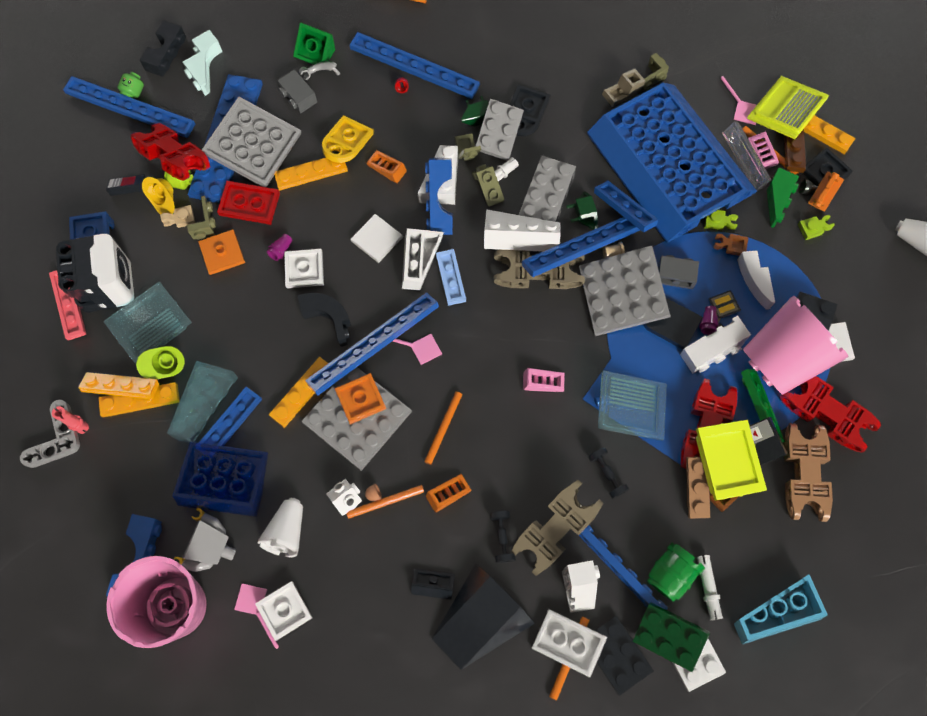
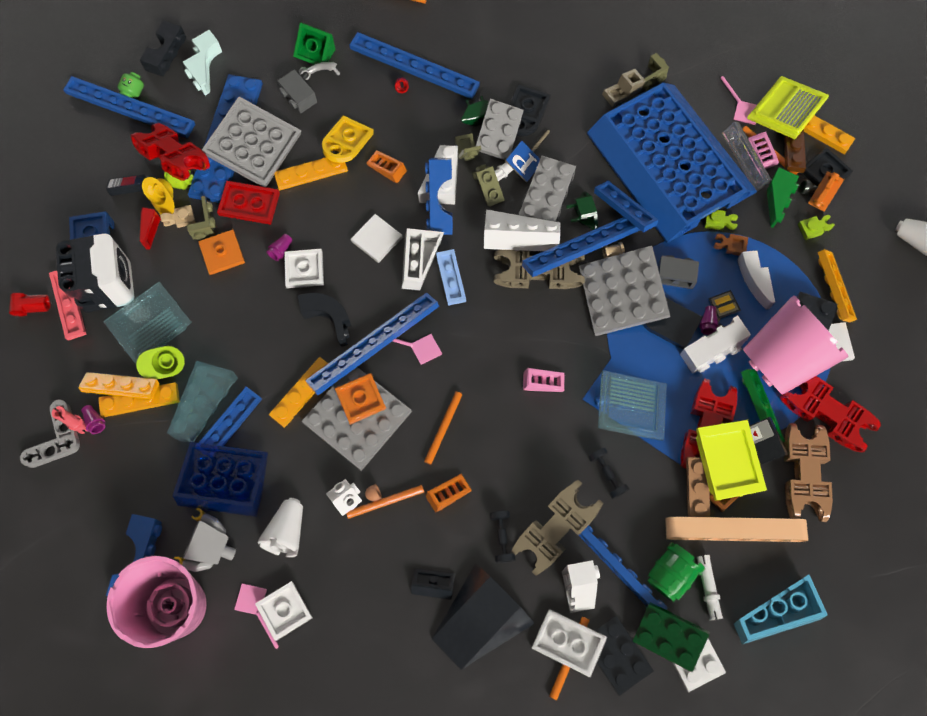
none -> red piece [9,293,51,316]
none -> magenta cone [81,405,105,434]
none -> red slope [140,207,161,250]
none -> blue piece [505,130,550,182]
none -> light nougat beam [665,517,808,542]
none -> light orange plate [818,249,857,322]

